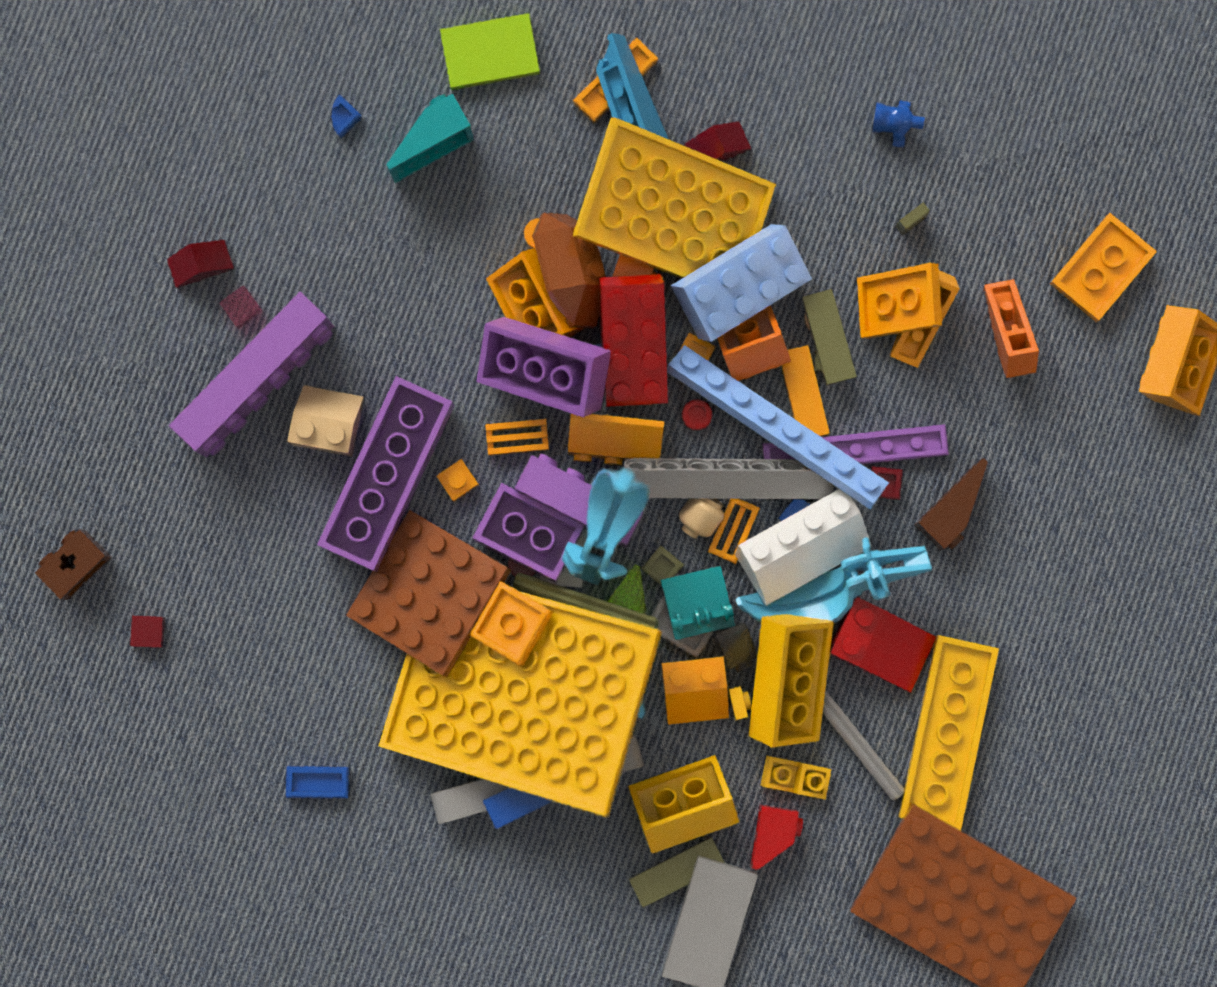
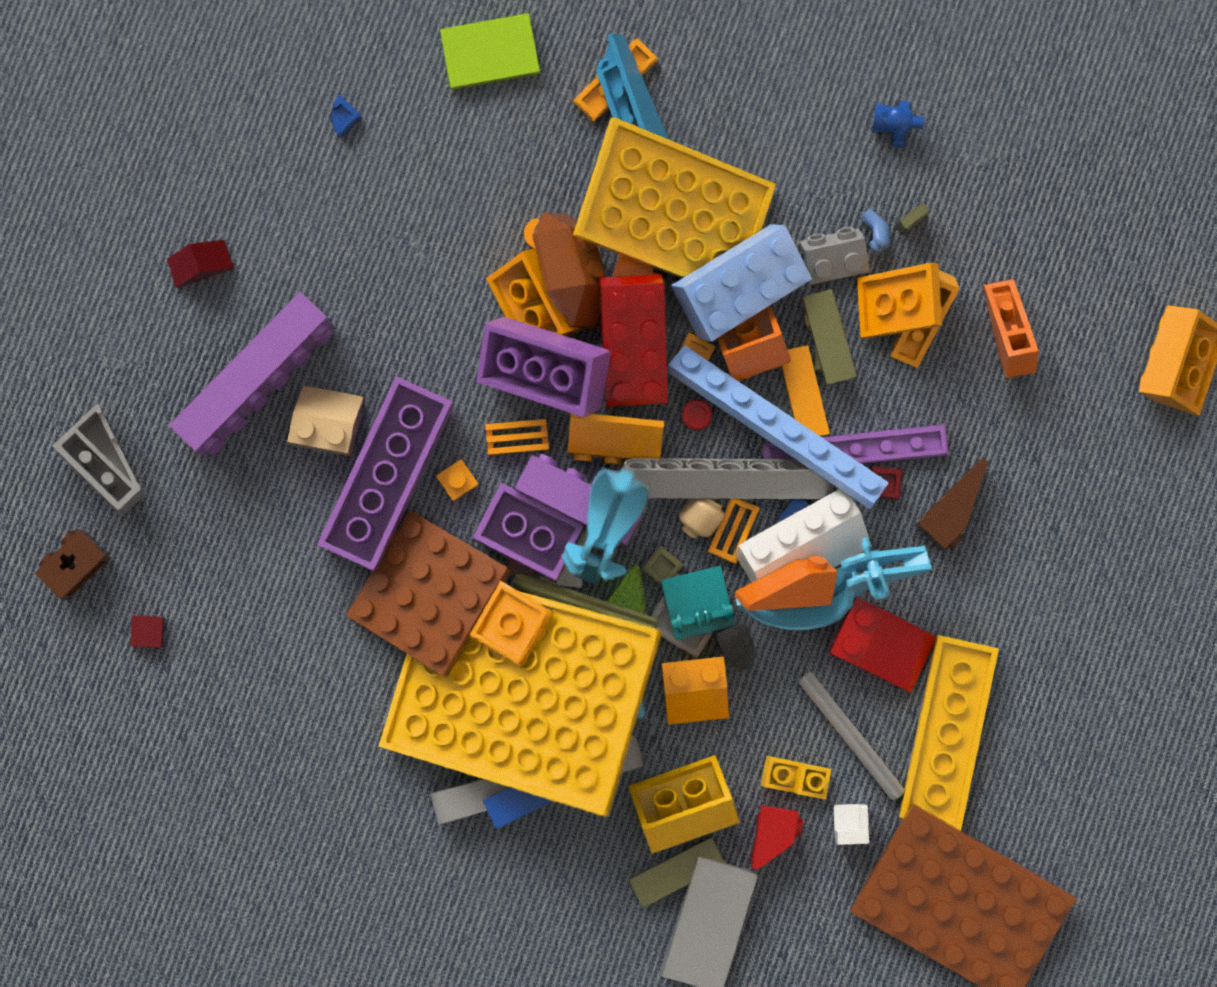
clear pink tile [219,285,263,329] -> none
blue tile [286,766,350,798] -> none
teal slope [386,93,474,183] -> none
dark red slope [684,121,751,162] -> none
yellow plate [728,686,752,720] -> none
yellow slope [748,614,834,748] -> none
light orange plate [1049,213,1157,322] -> none
none -> light grey wedge [52,404,144,517]
none -> orange slope [735,556,838,611]
none -> light grey bracket [800,227,870,285]
none -> white panel [833,804,869,845]
none -> medium blue arm [860,208,891,254]

